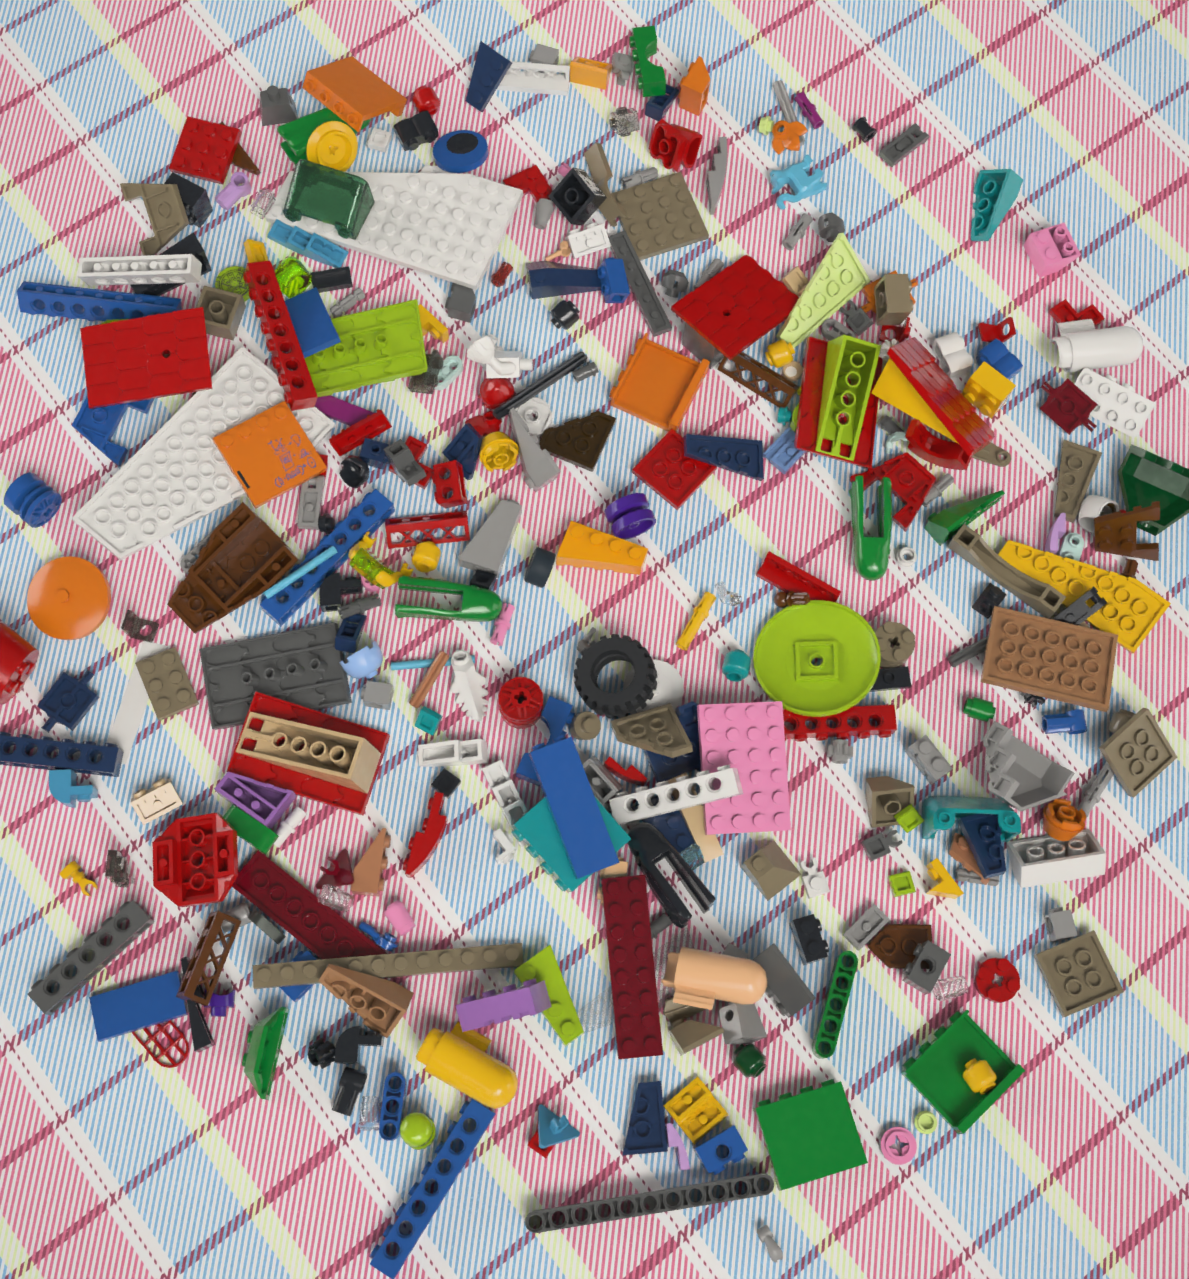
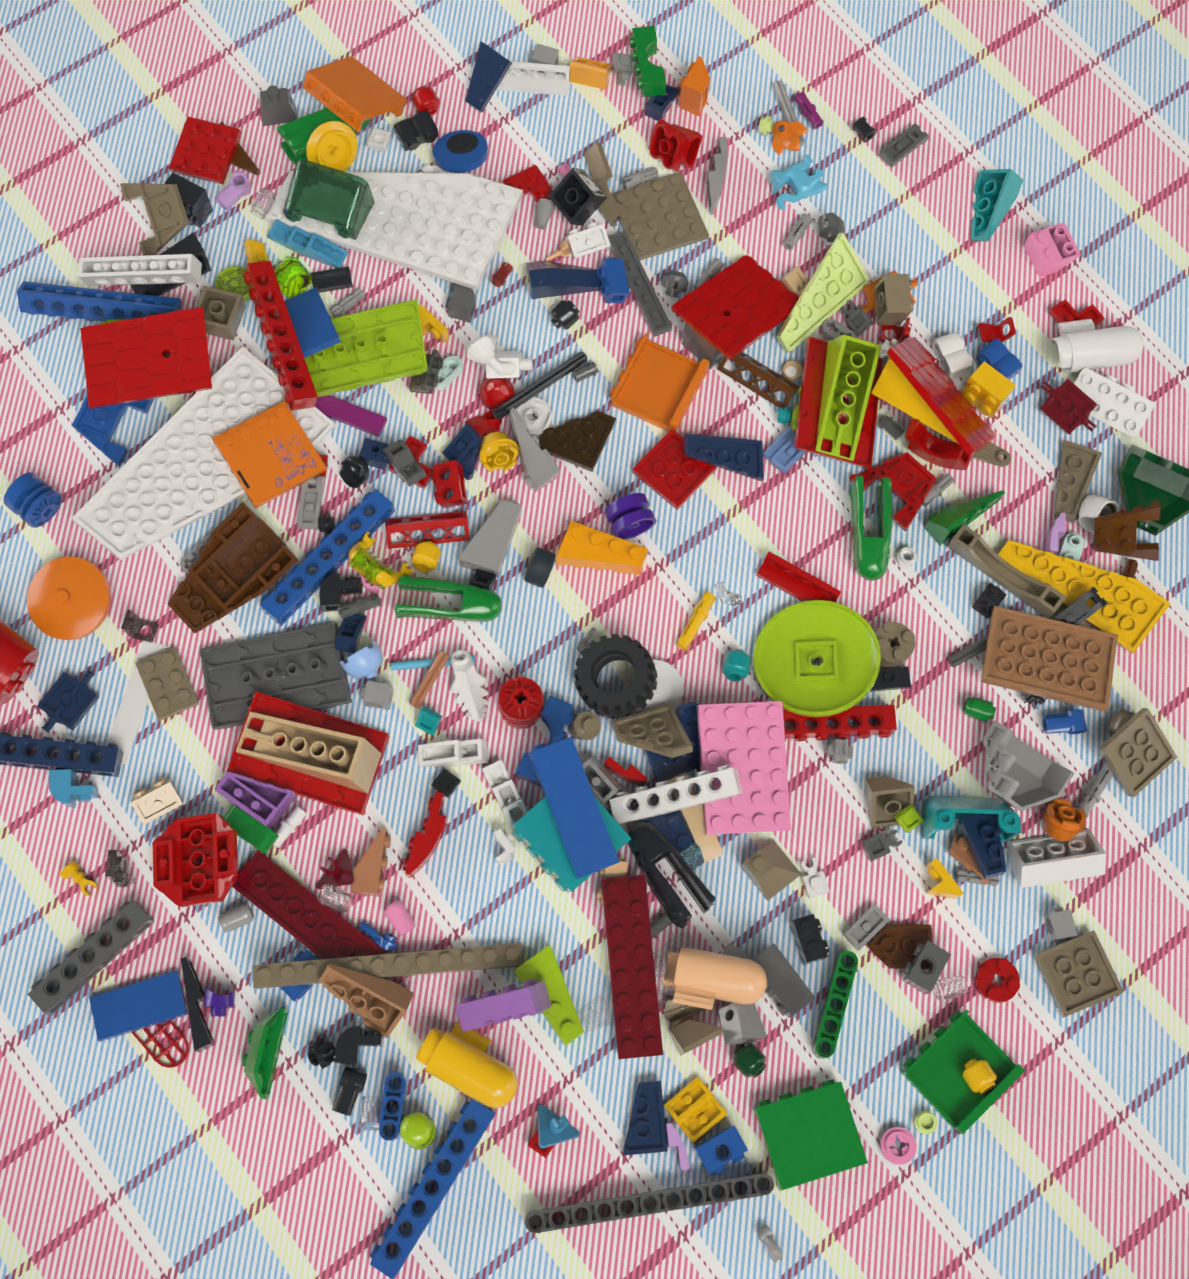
reddish brown fence [176,911,241,1006] -> none
pearl dark grey beam [248,909,286,945] -> none
medium azure bar [263,546,338,599] -> none
red plate [329,409,392,456] -> none
bright pink pin [490,603,515,646] -> none
clear smoke brick [609,107,640,137] -> none
yellow head [765,339,795,368] -> none
reddish brown axle [774,591,810,608] -> none
light aqua piece [884,432,908,454] -> none
lime tile [888,871,916,898] -> none
light grey brick [905,735,953,785] -> none

